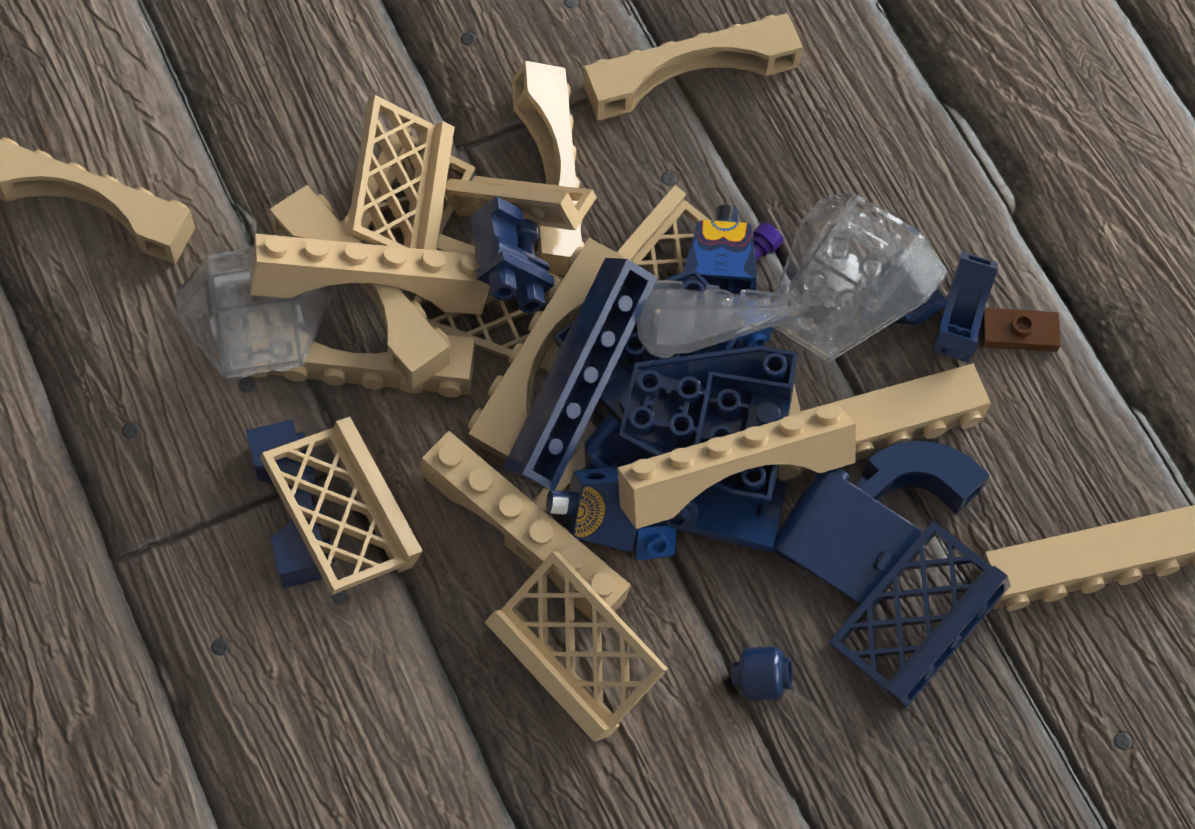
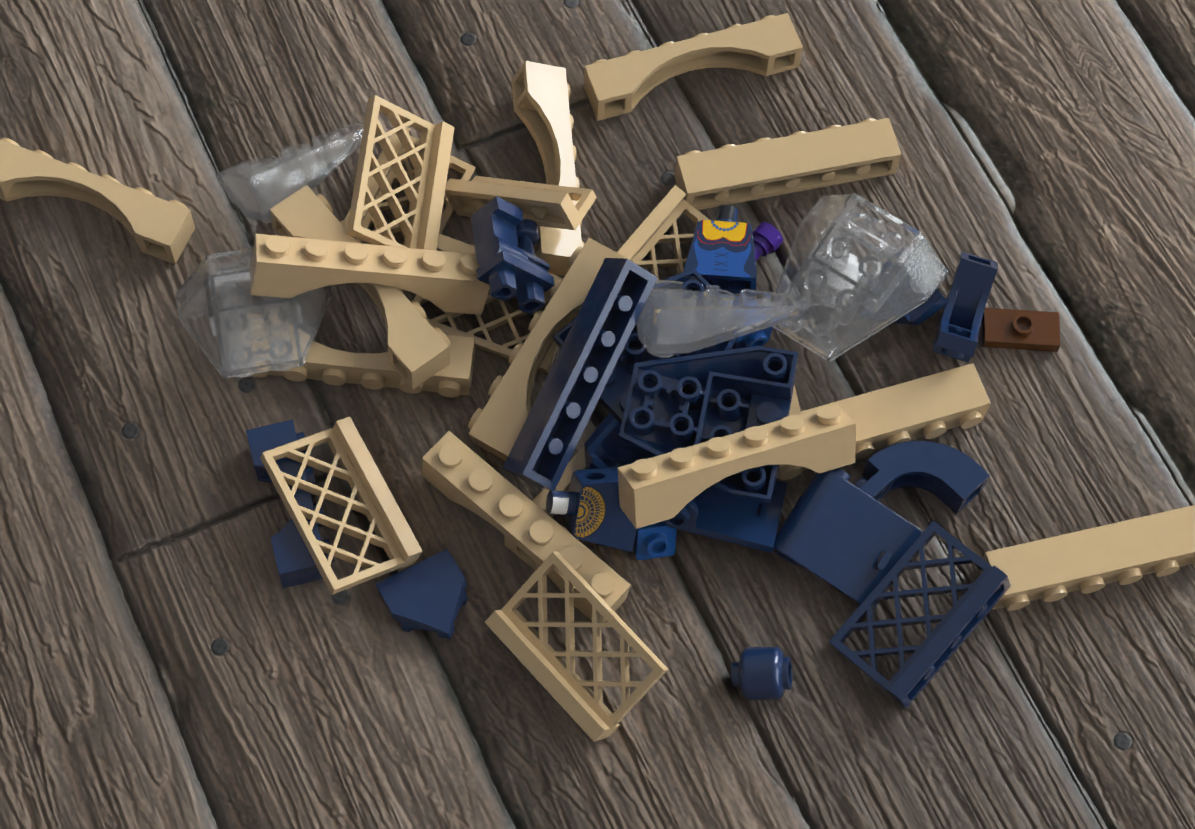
none -> clear wedge [215,122,364,224]
none -> dark blue slope [375,549,468,639]
none -> tan brick [674,118,901,210]

